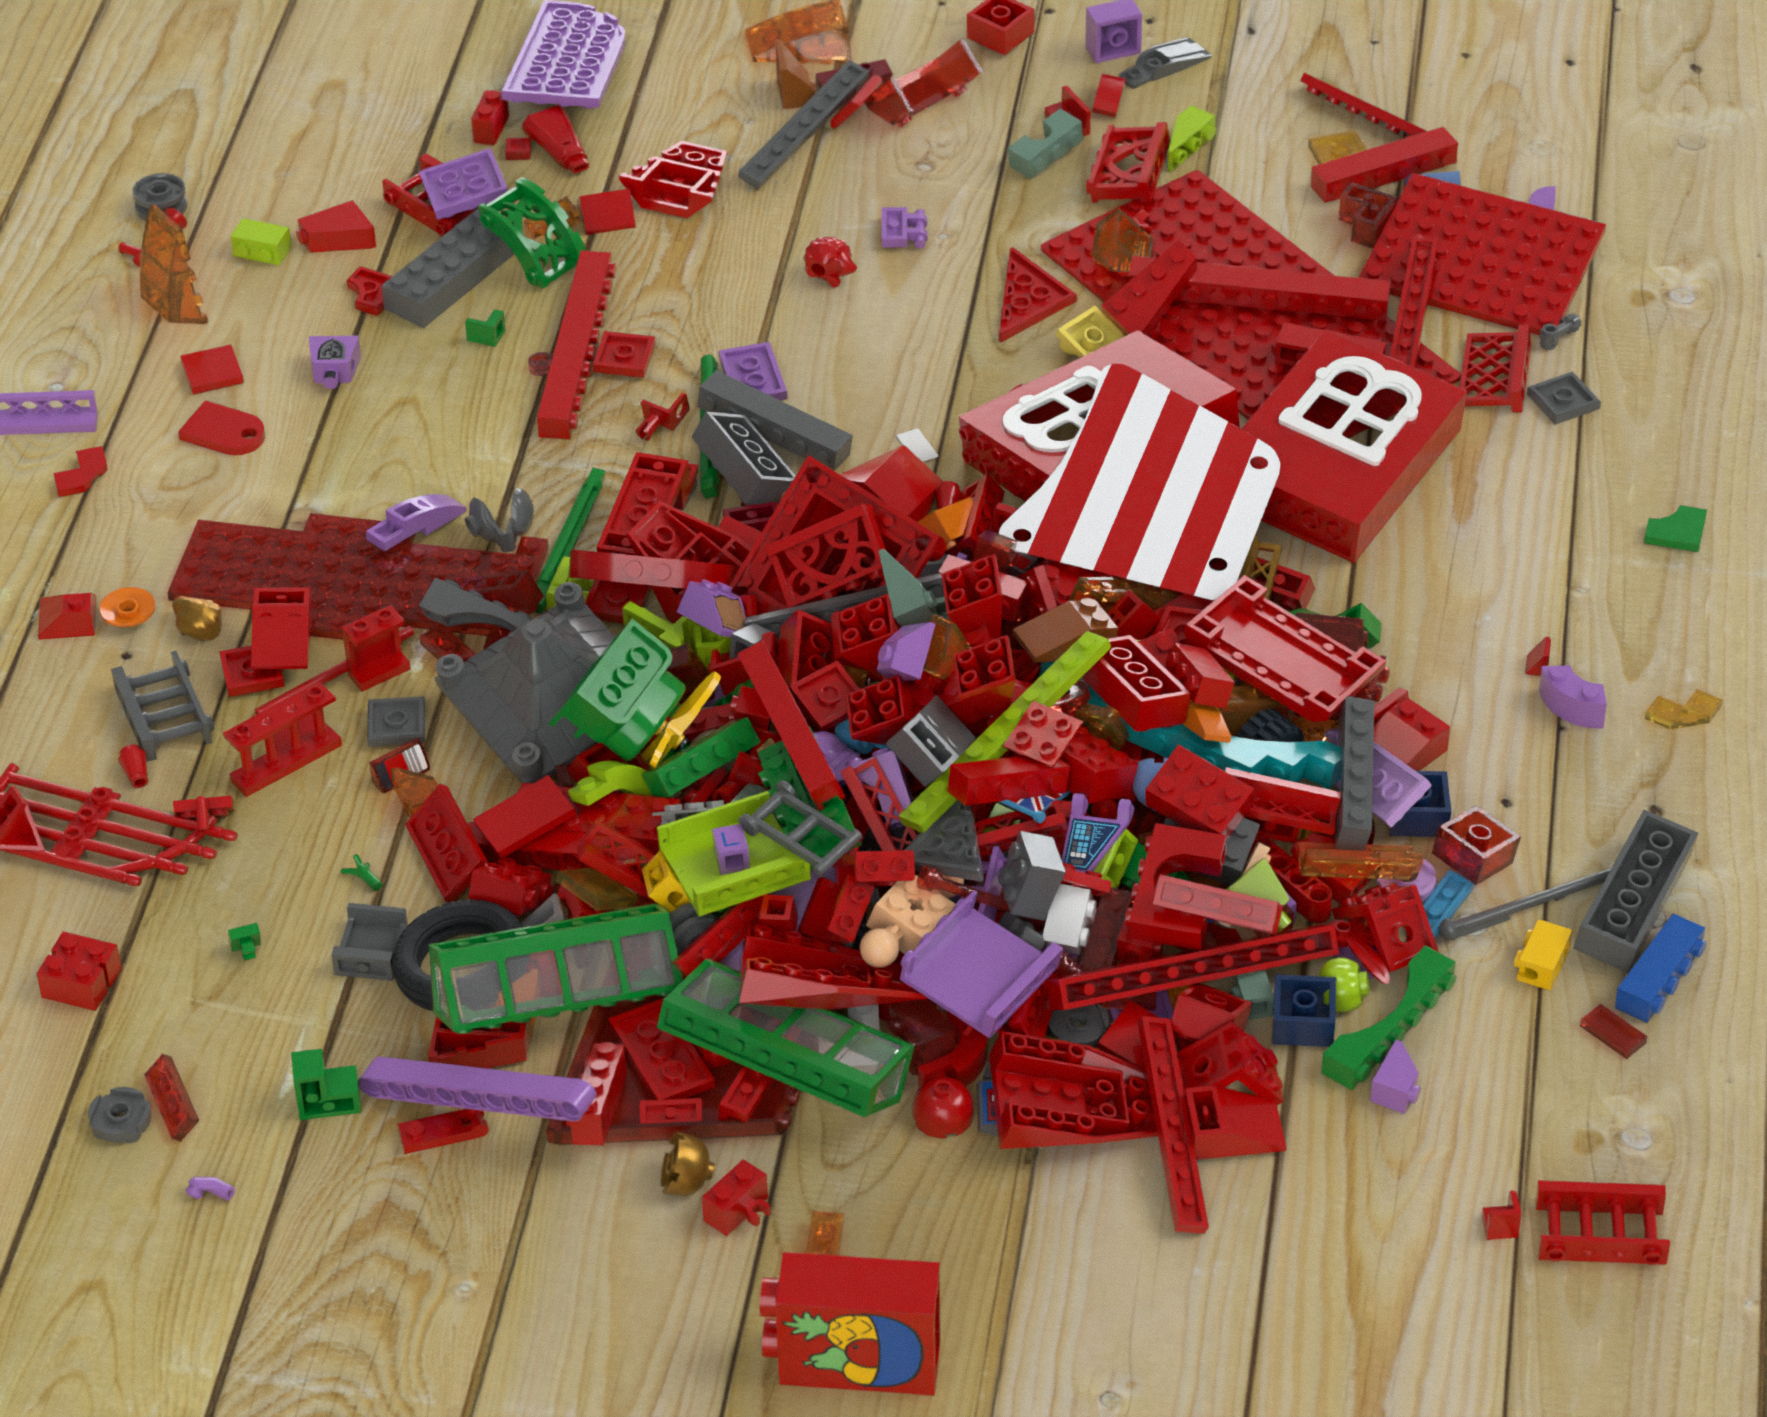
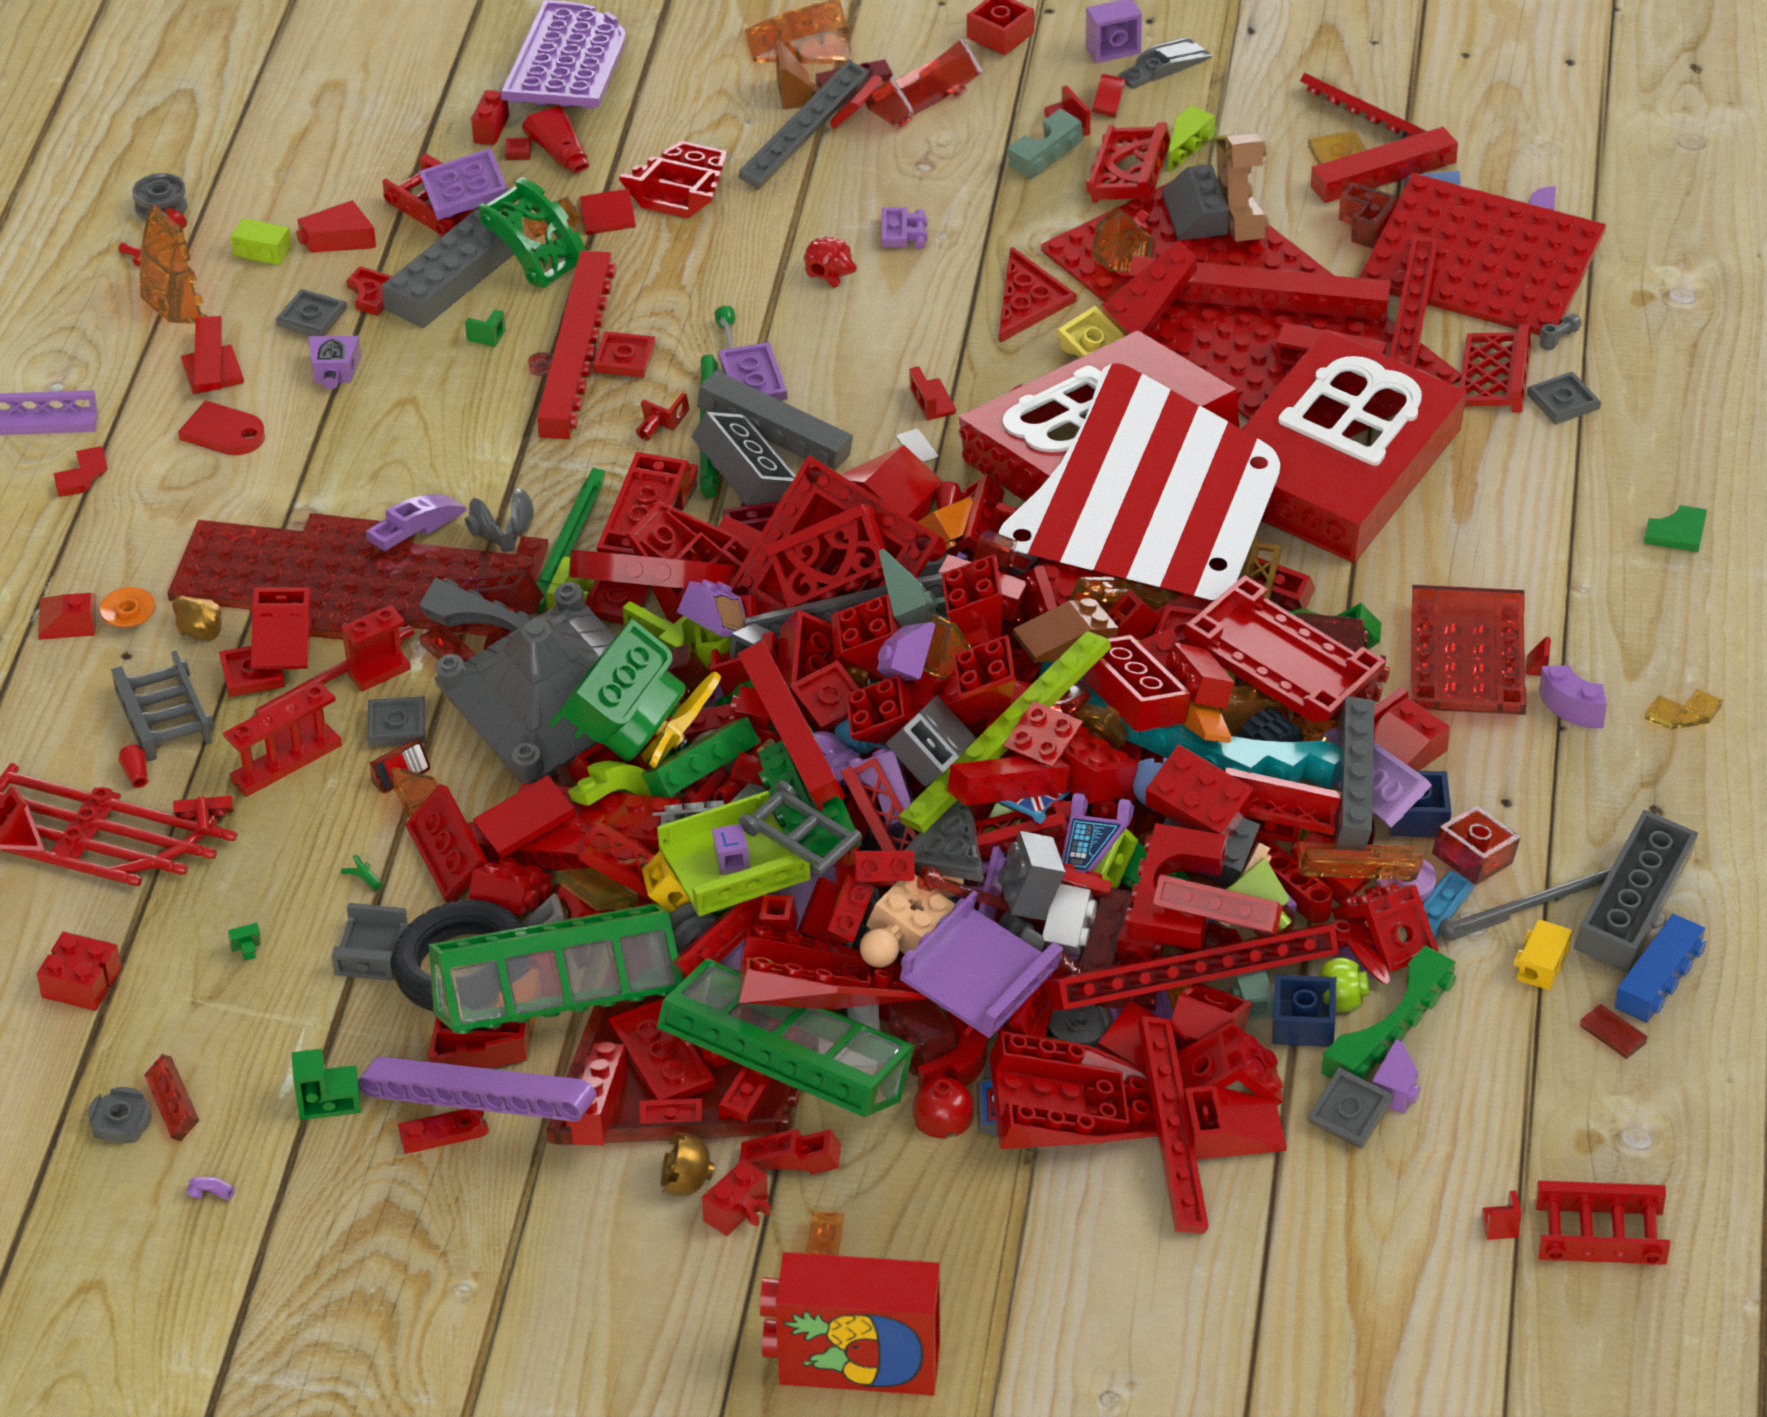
none -> red tile [194,316,223,391]
none -> dark grey plate [276,289,347,336]
none -> green hinge [714,305,736,349]
none -> red slope [739,1128,841,1175]
none -> red panel [909,366,956,421]
none -> dark grey slope [1162,164,1229,240]
none -> medium nougat wedge [1213,133,1269,242]
none -> dark grey hinge [1307,1068,1394,1149]
none -> clear red slope [1410,585,1527,715]

